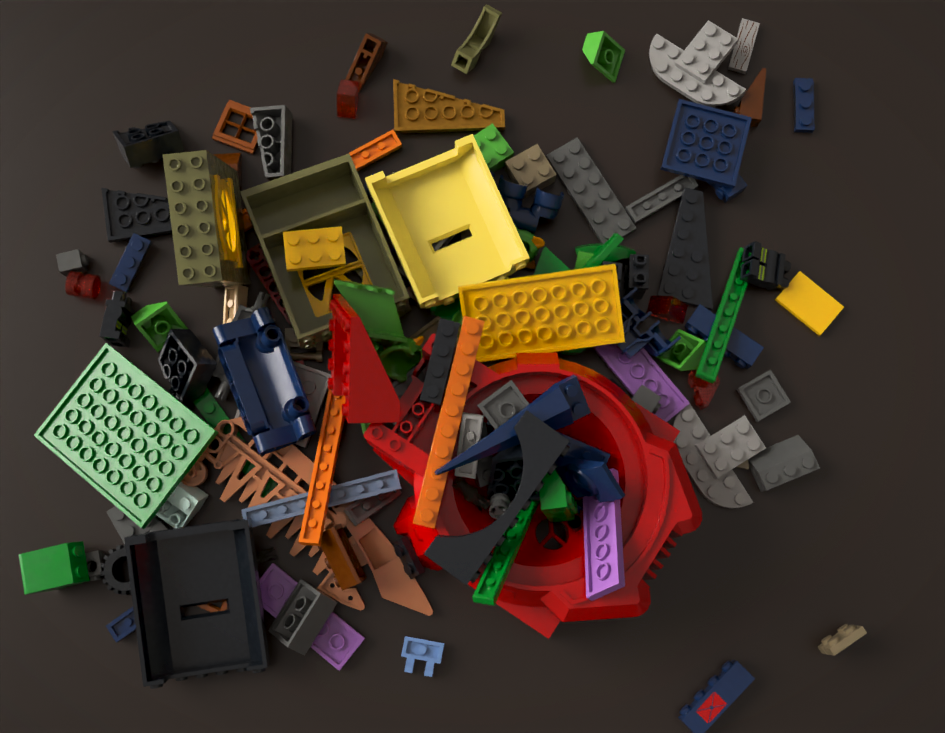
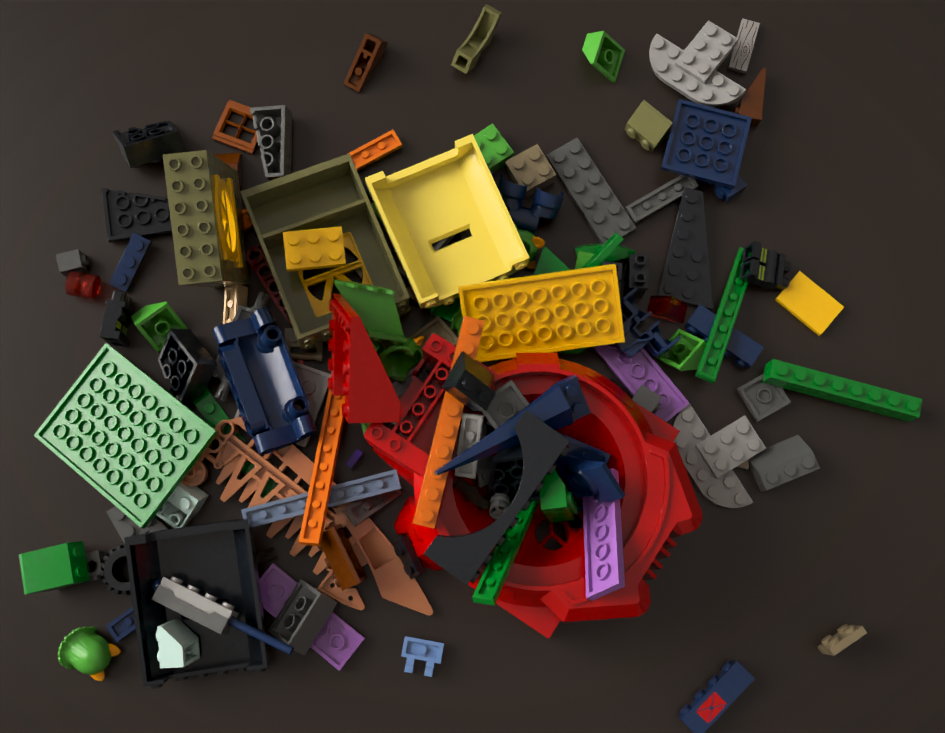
clear red slope [337,80,360,119] -> none
pearl gold wing [393,79,505,134] -> none
black plate [420,318,461,406] -> none
clear red slope [688,369,720,410] -> none
dark blue plate [793,78,815,133] -> none
none -> bright green hair [58,626,121,681]
none -> piece [152,576,294,655]
none -> light aqua slope [156,619,200,668]
none -> dark purple tile [346,449,364,470]
none -> black slope [441,351,496,411]
none -> olive slope [625,100,673,153]
none -> green brick [762,359,922,422]

